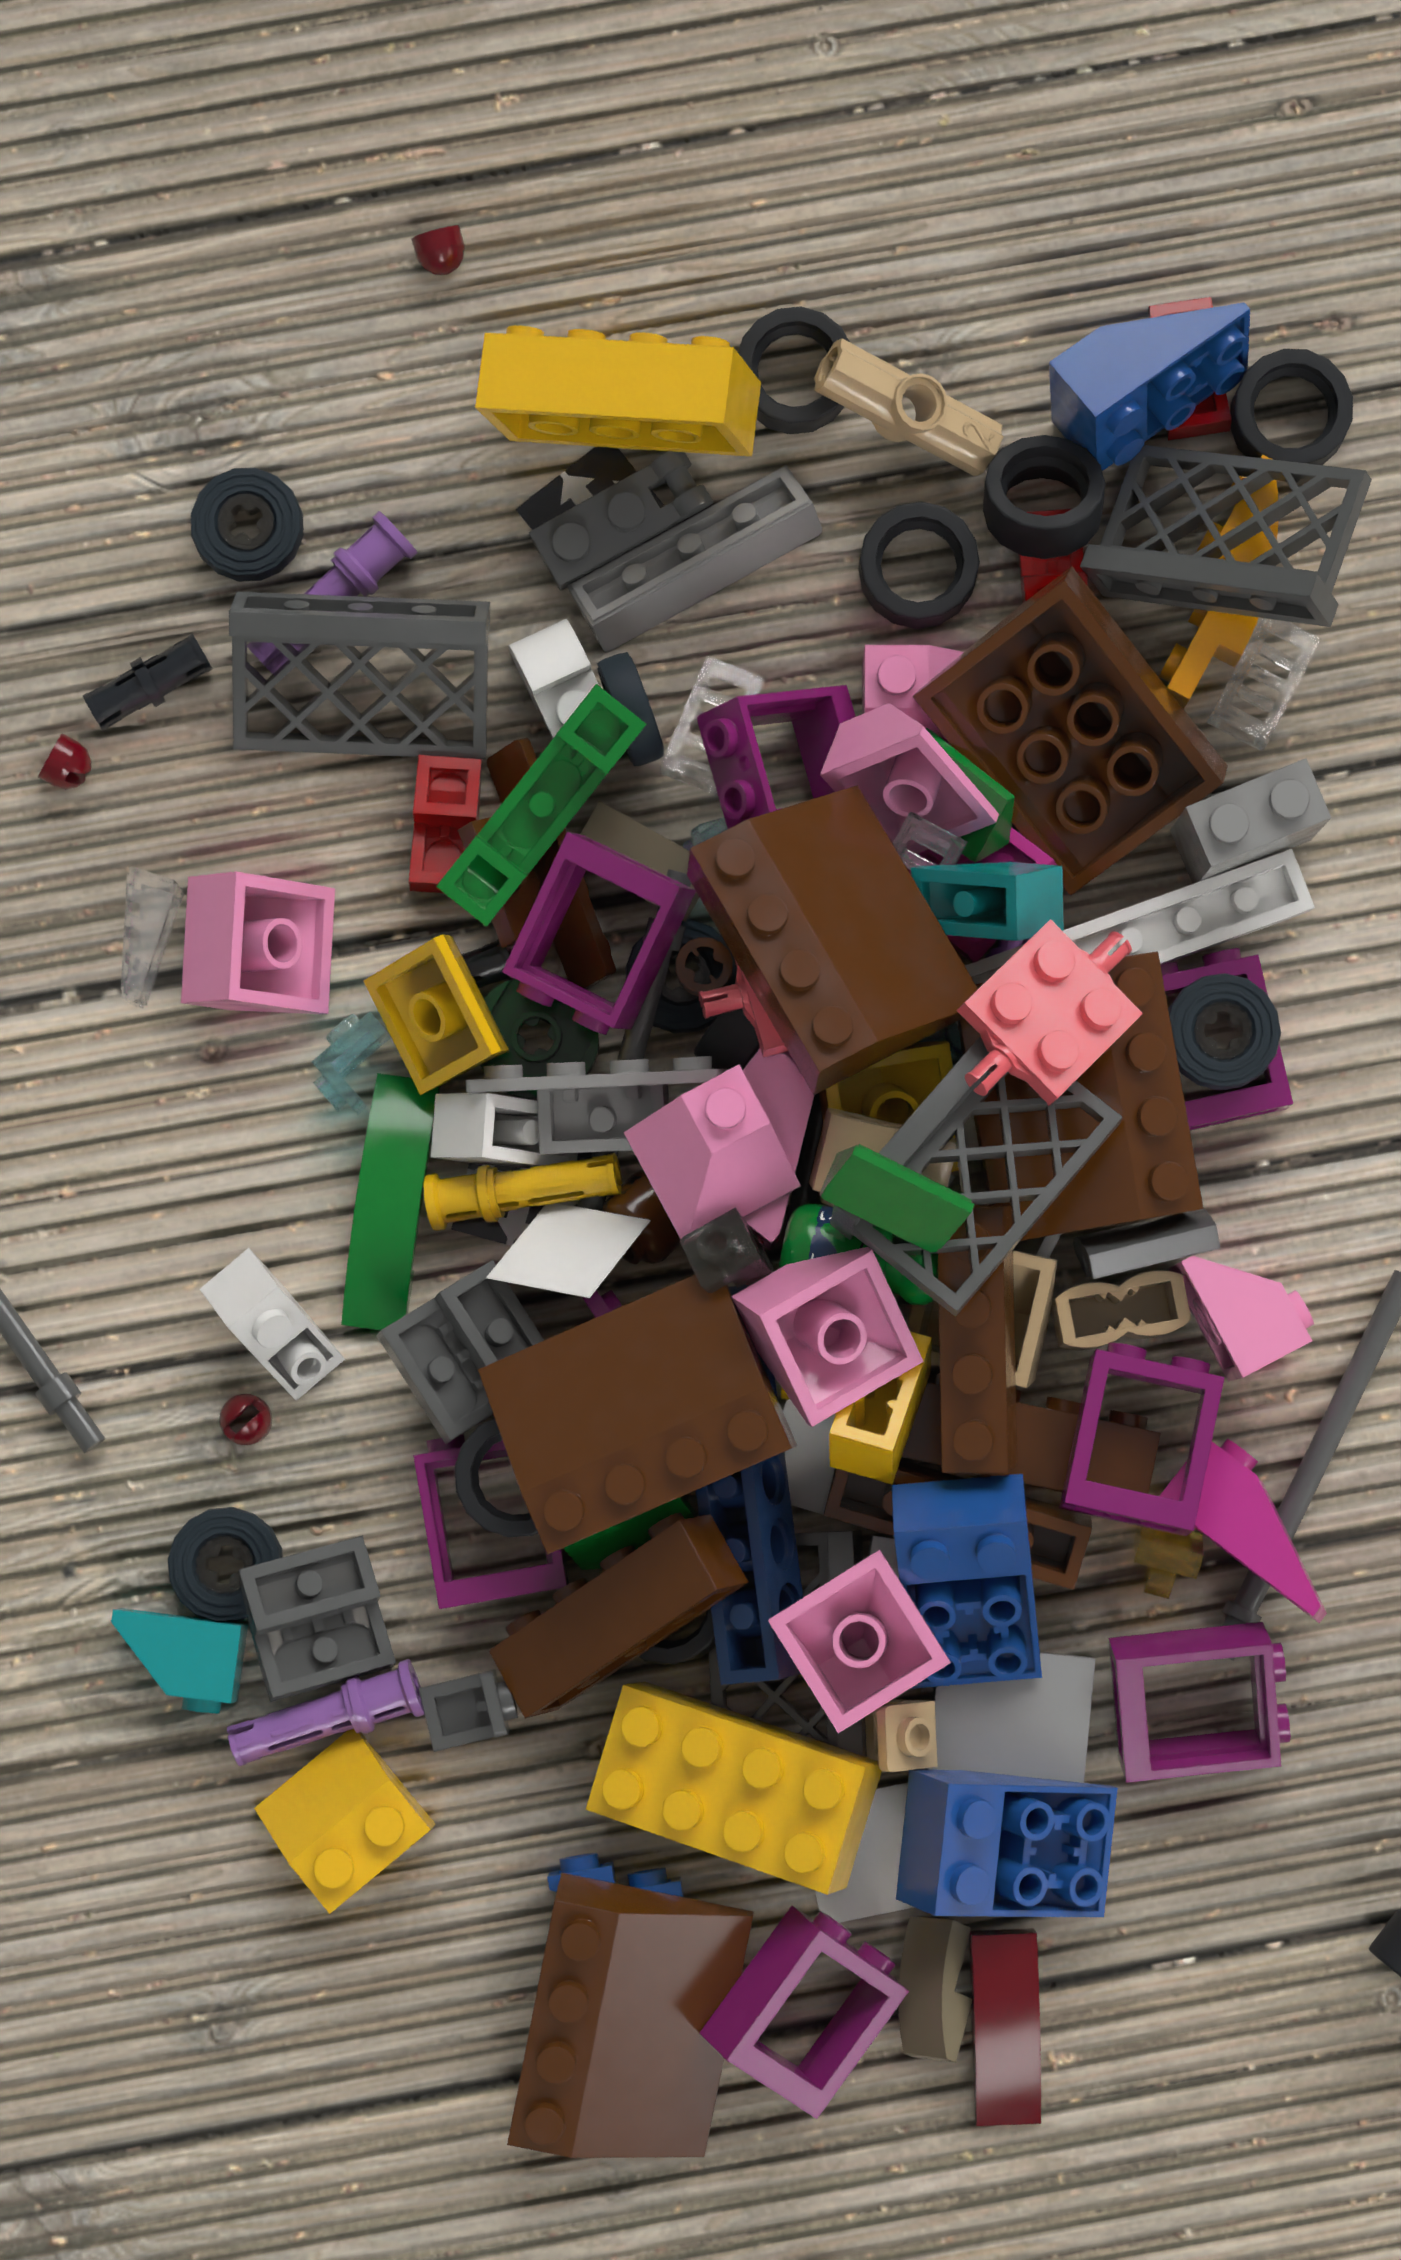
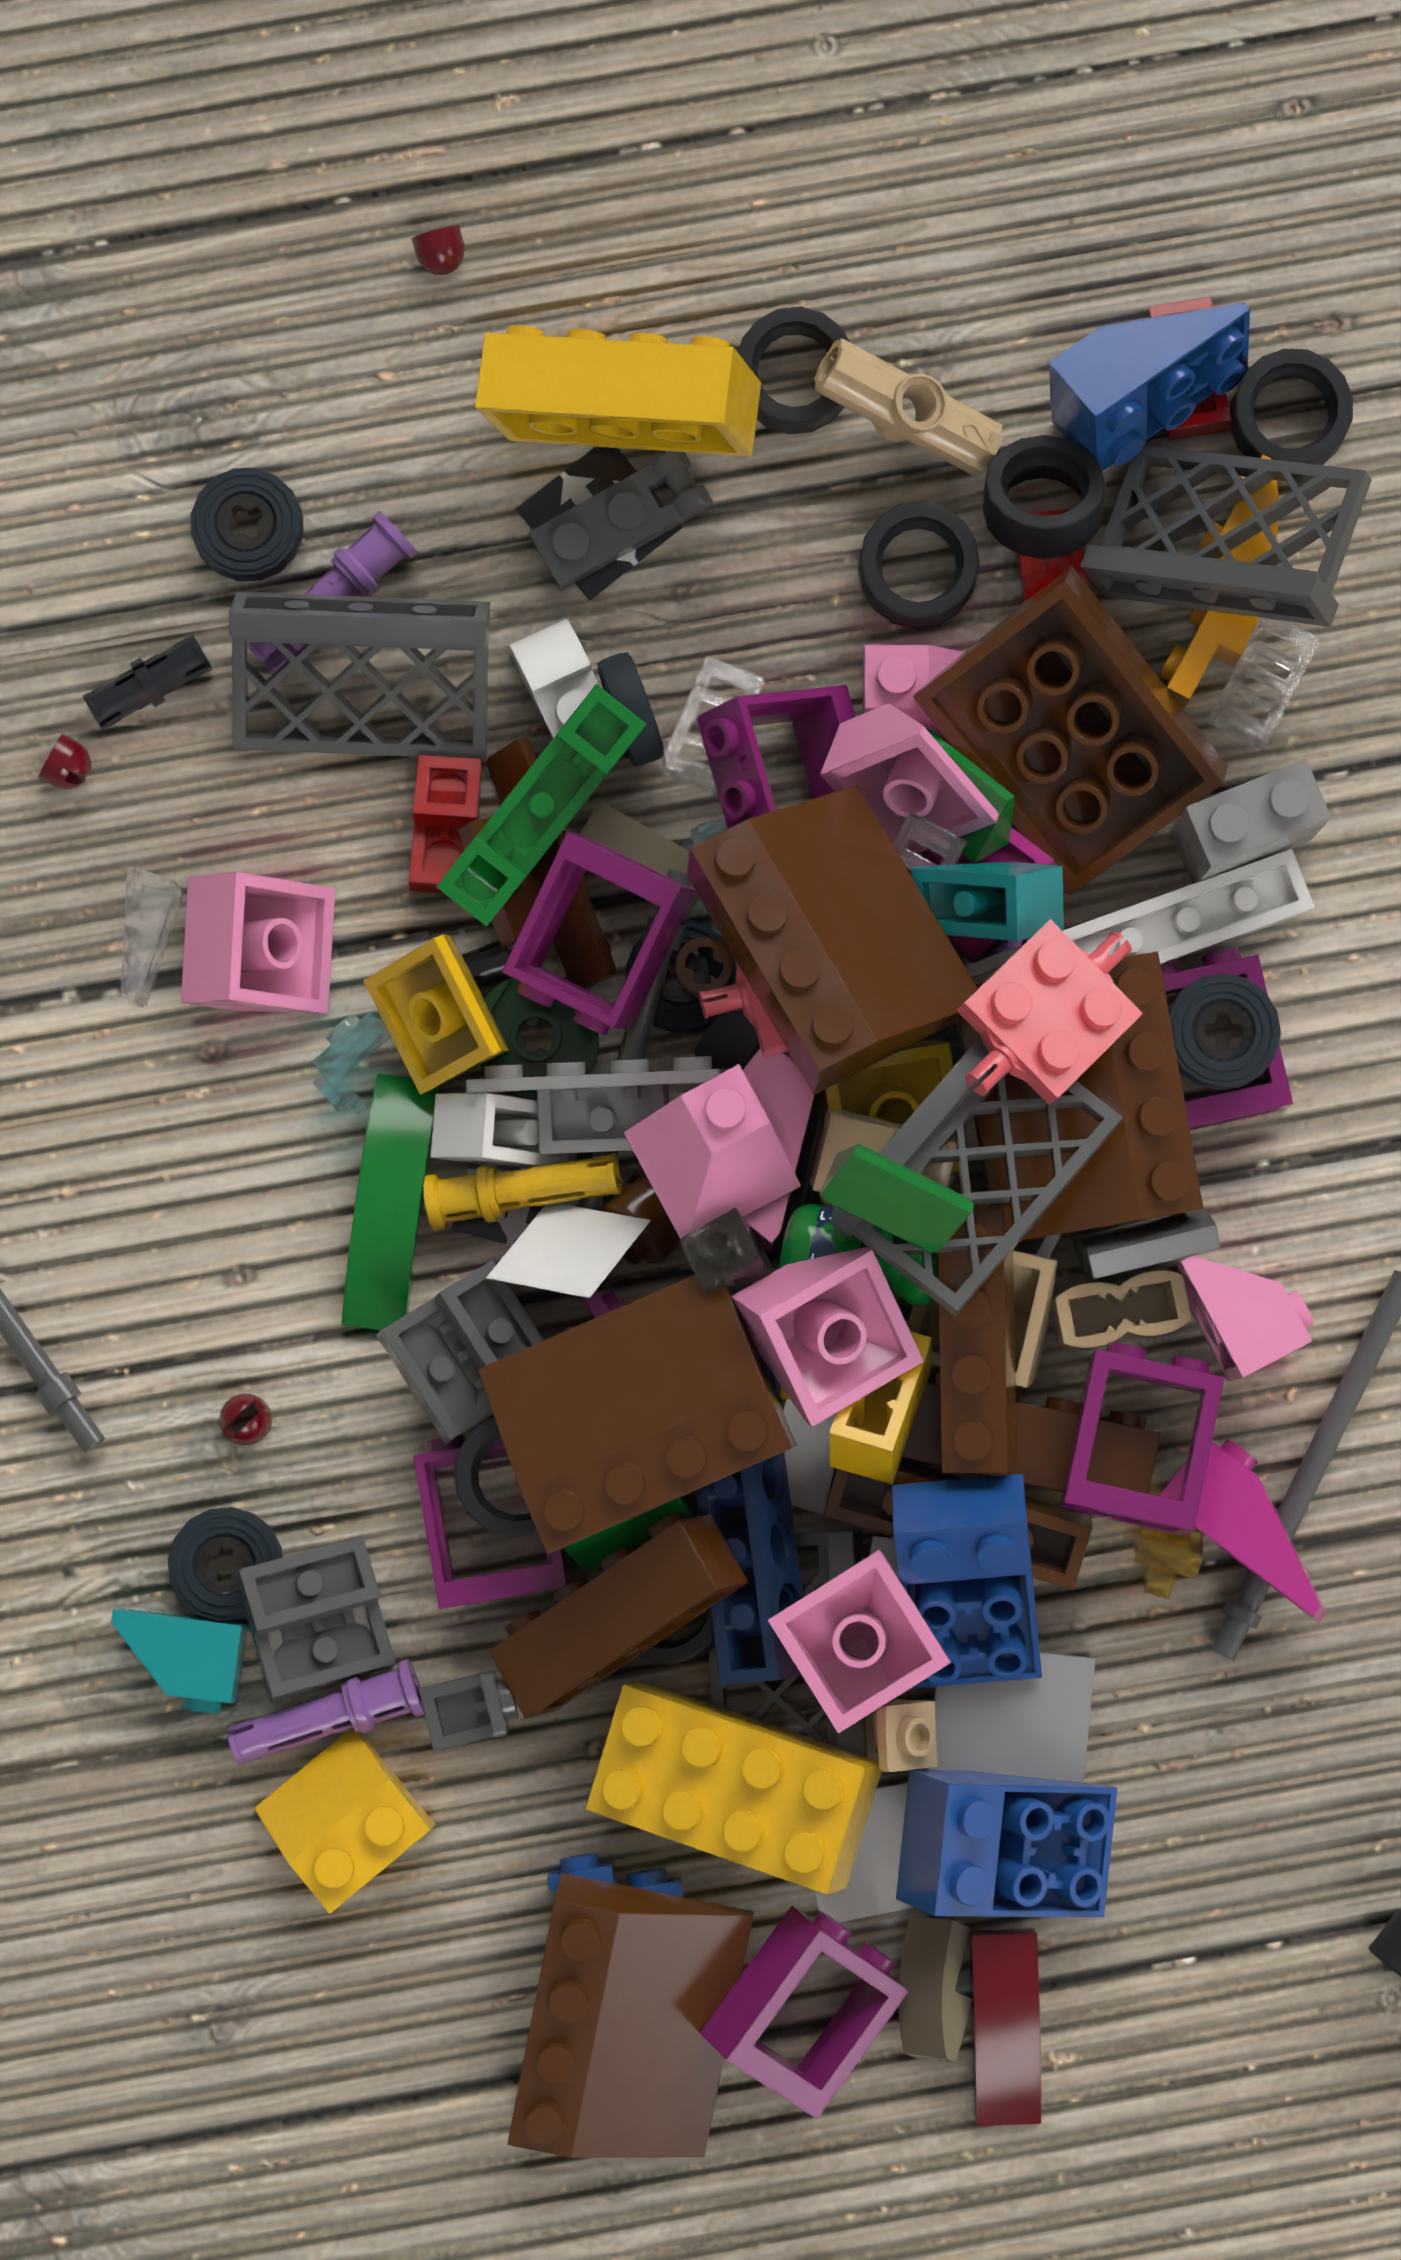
white slope [200,1248,345,1401] -> none
light grey slope [567,465,822,652] -> none
magenta window [1108,1622,1291,1783] -> none

